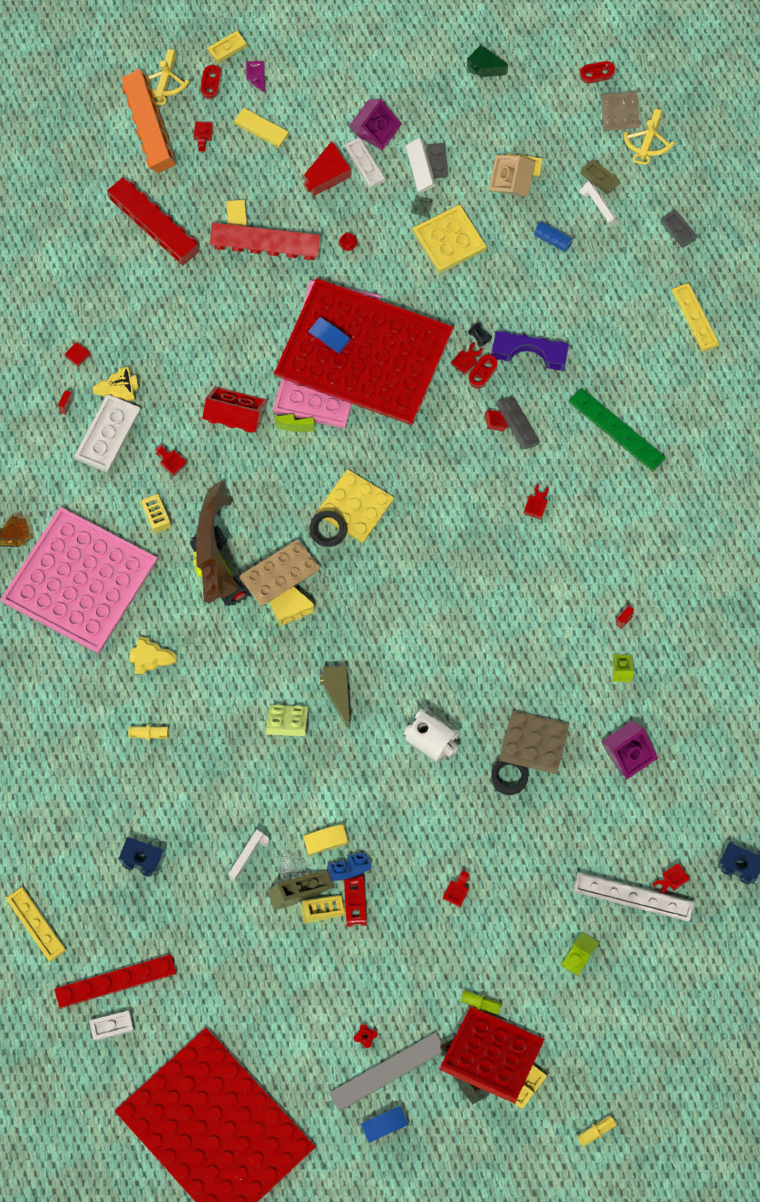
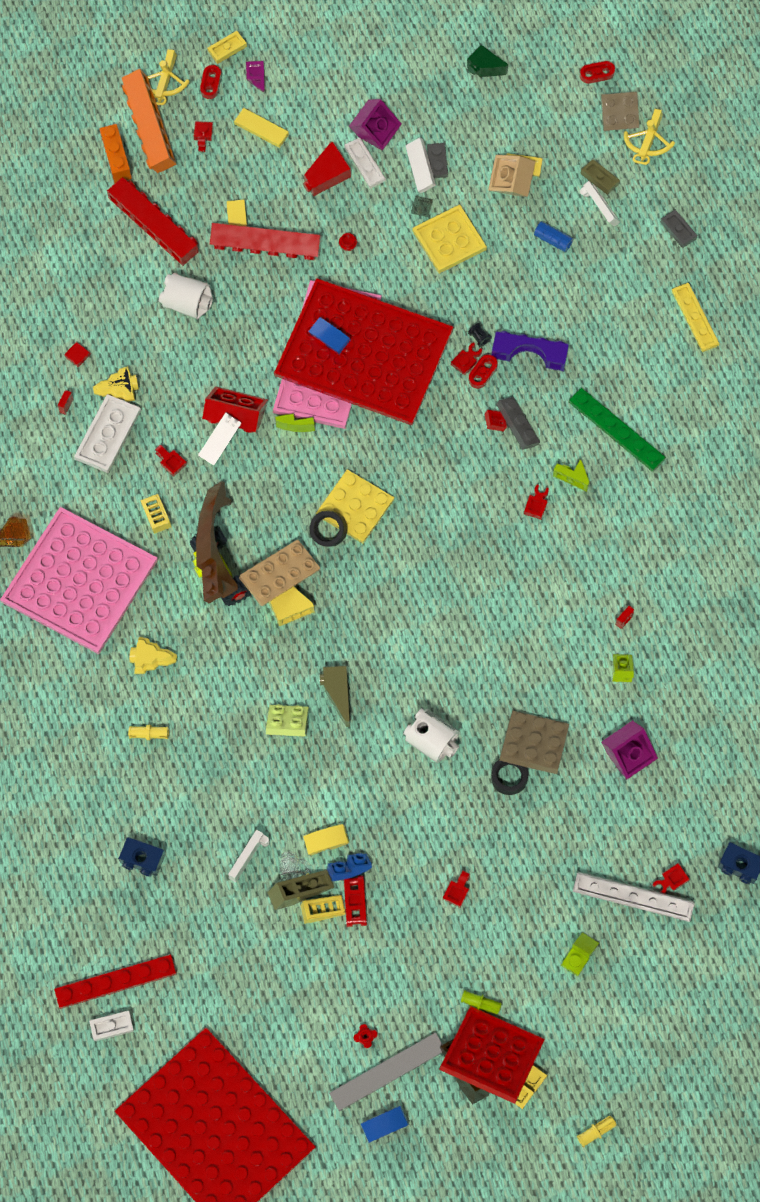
light yellow tile [6,887,66,962] -> none
none -> orange arch [99,124,132,184]
none -> white cylinder [159,273,213,319]
none -> white hinge [198,413,241,465]
none -> lime slope [553,459,589,492]

